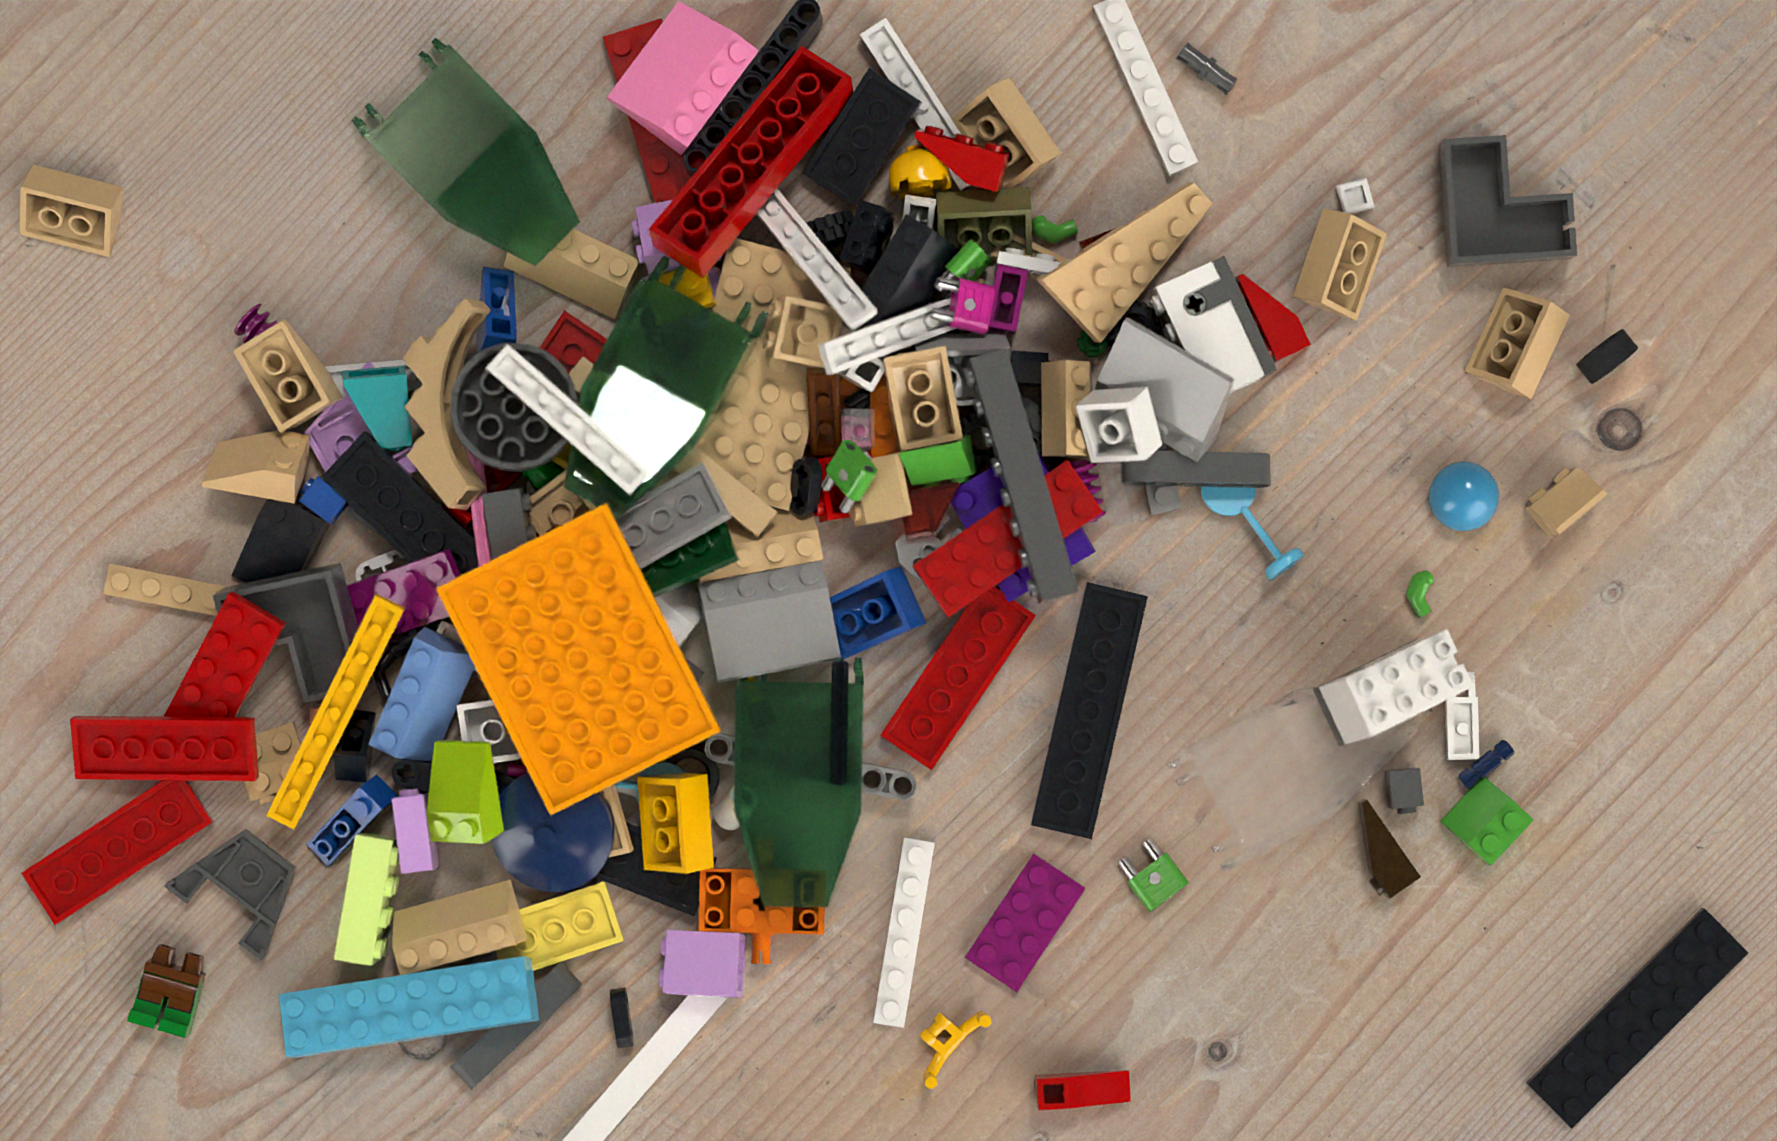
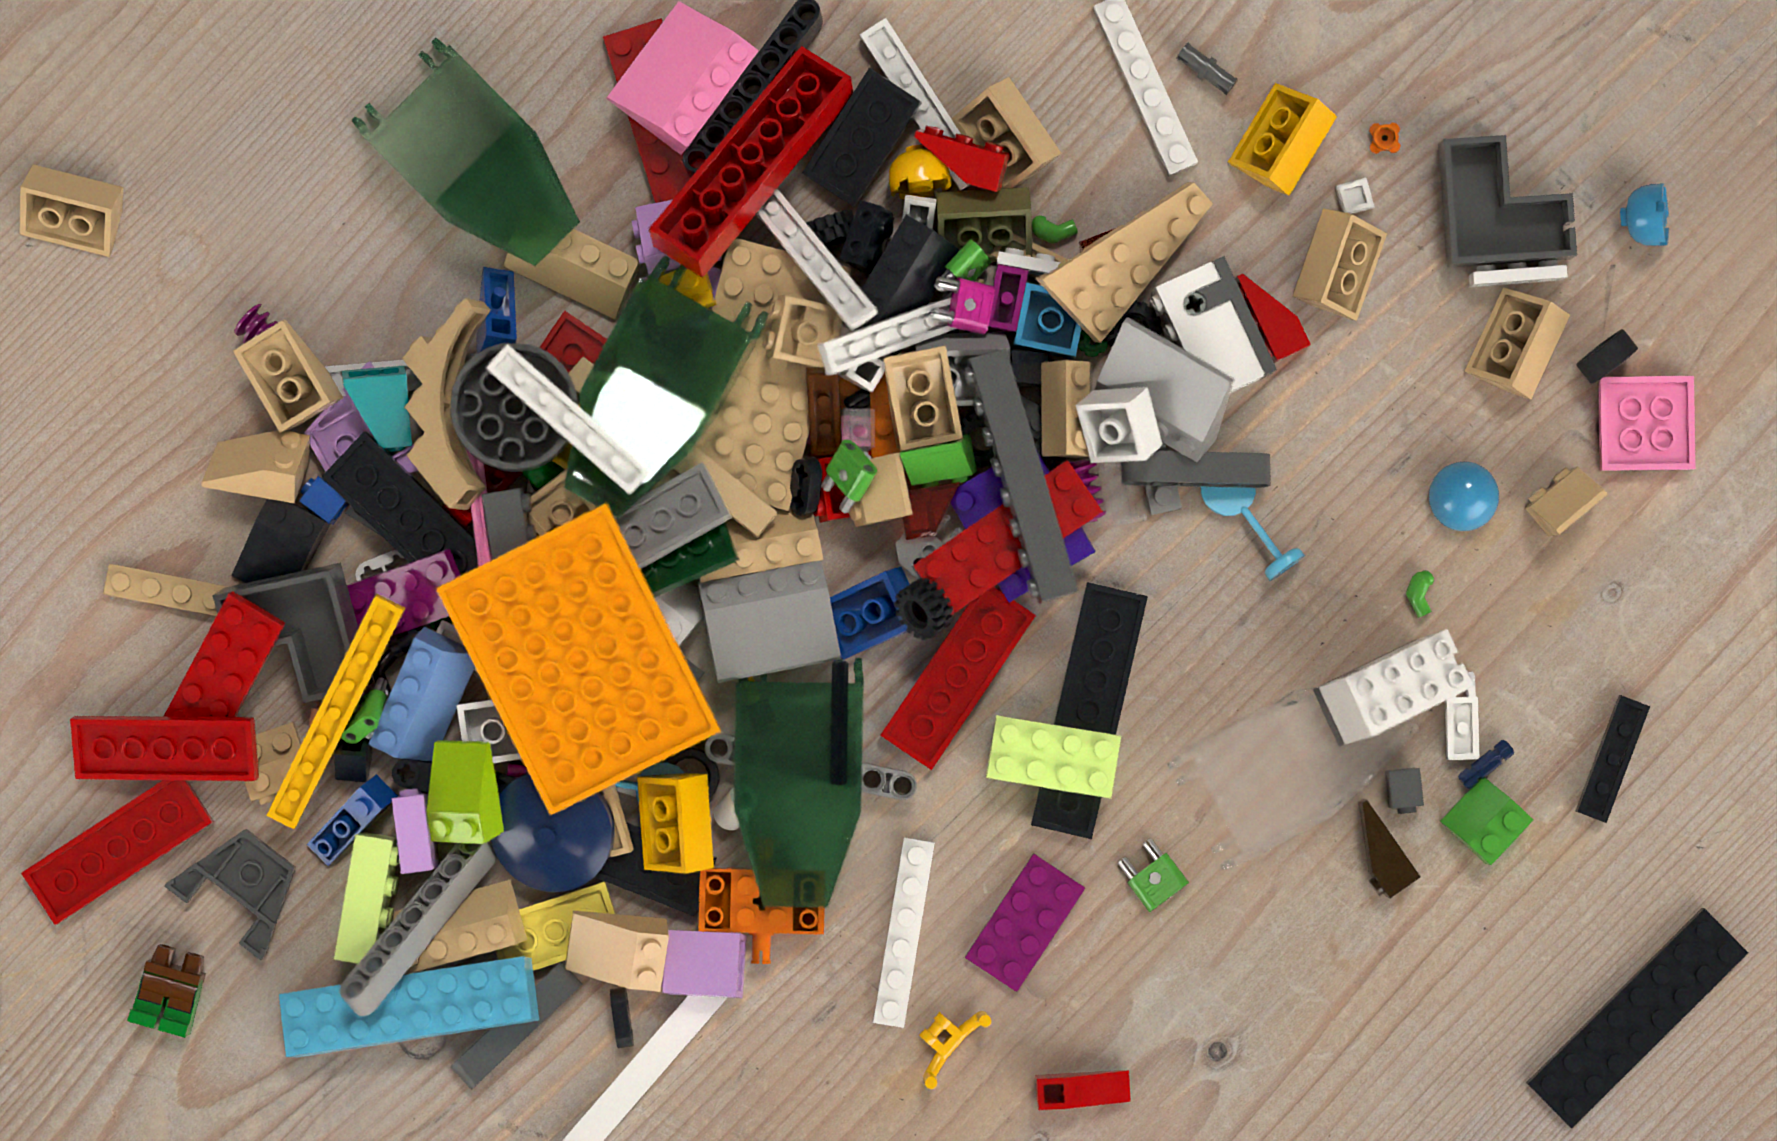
none -> light grey beam [339,841,497,1016]
none -> bright green piece [341,678,387,744]
none -> tan slope [565,910,669,992]
none -> black tyre [894,578,954,640]
none -> yellowish green brick [986,715,1121,798]
none -> dark azure brick [1013,283,1081,360]
none -> yellow slope [1228,83,1337,196]
none -> orange plate [1369,122,1401,154]
none -> white plate [1469,260,1568,287]
none -> black plate [1575,695,1650,823]
none -> bright pink plate [1598,376,1696,471]
none -> dark azure cylinder [1620,183,1669,246]

